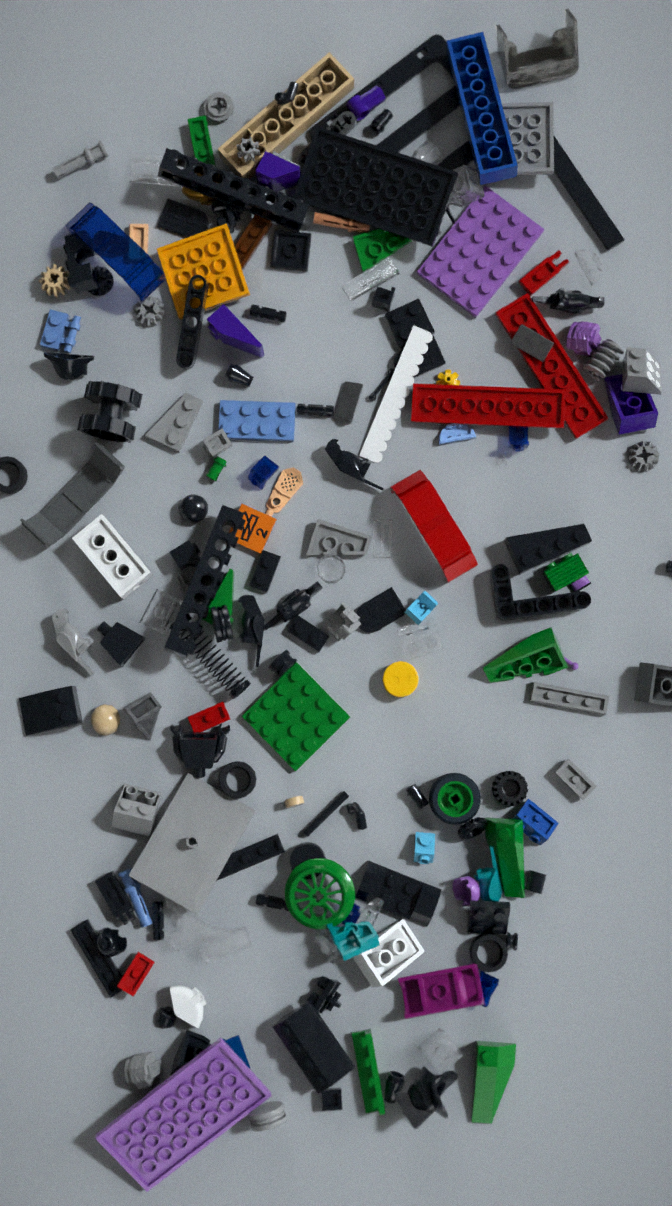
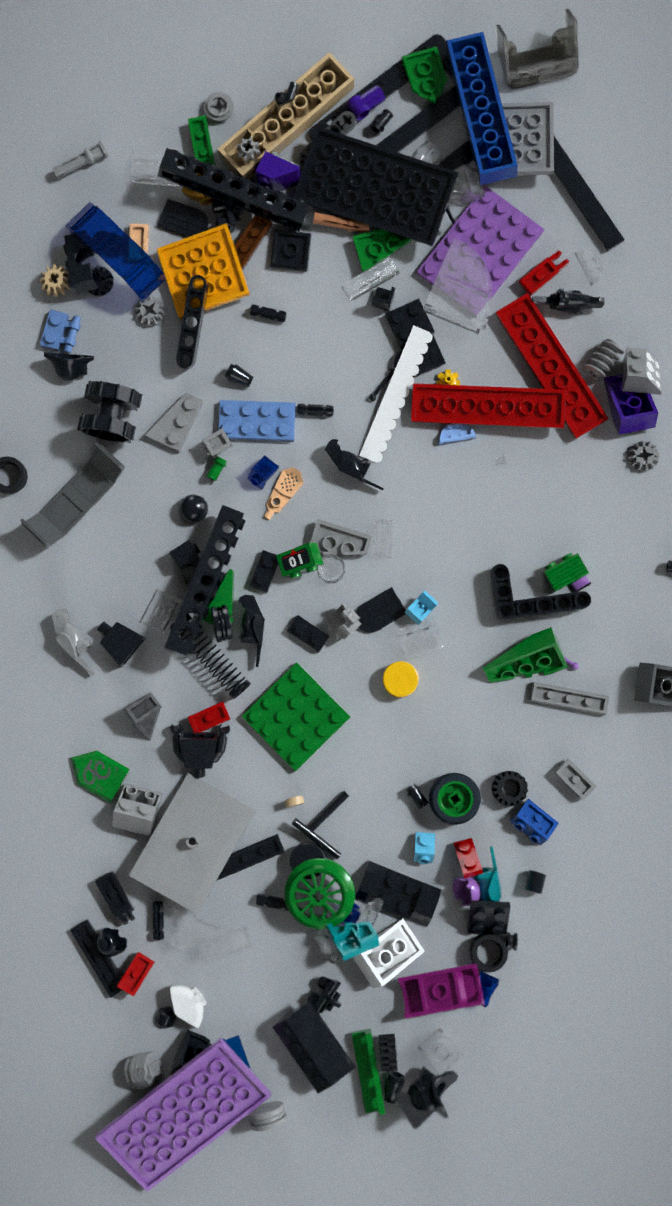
black slope [19,686,83,736] -> none
white brick [72,514,153,599] -> none
tan hair [91,704,120,736] -> none
medium blue pin [118,867,153,928] -> none
dark purple slope [207,304,264,358] -> none
black tyre [219,761,257,798] -> none
orange tile [229,504,277,554] -> none
black animal [264,581,323,630] -> none
black wheel [268,649,298,679] -> none
black plate [321,1088,342,1111] -> none
flat silver slope [334,381,363,422] -> none
black arm [347,802,367,830] -> none
red windscreen [390,470,478,583] -> none
black gear [457,817,487,839] -> none
green wedge [471,1041,516,1124] -> none
green wedge [485,817,525,898] -> none
black wedge [504,524,592,575] -> none
clear blue bracket [508,426,529,451] -> none
flat silver slope [510,324,554,363] -> none
medium lavender hair [567,321,602,357] -> none
none -> green tile [70,750,130,803]
none -> green brick [276,543,324,579]
none -> black bar [291,818,341,859]
none -> black tyre [379,1034,398,1072]
none -> green tile [401,46,448,104]
none -> clear brick [423,238,492,334]
none -> red plate [453,838,483,879]

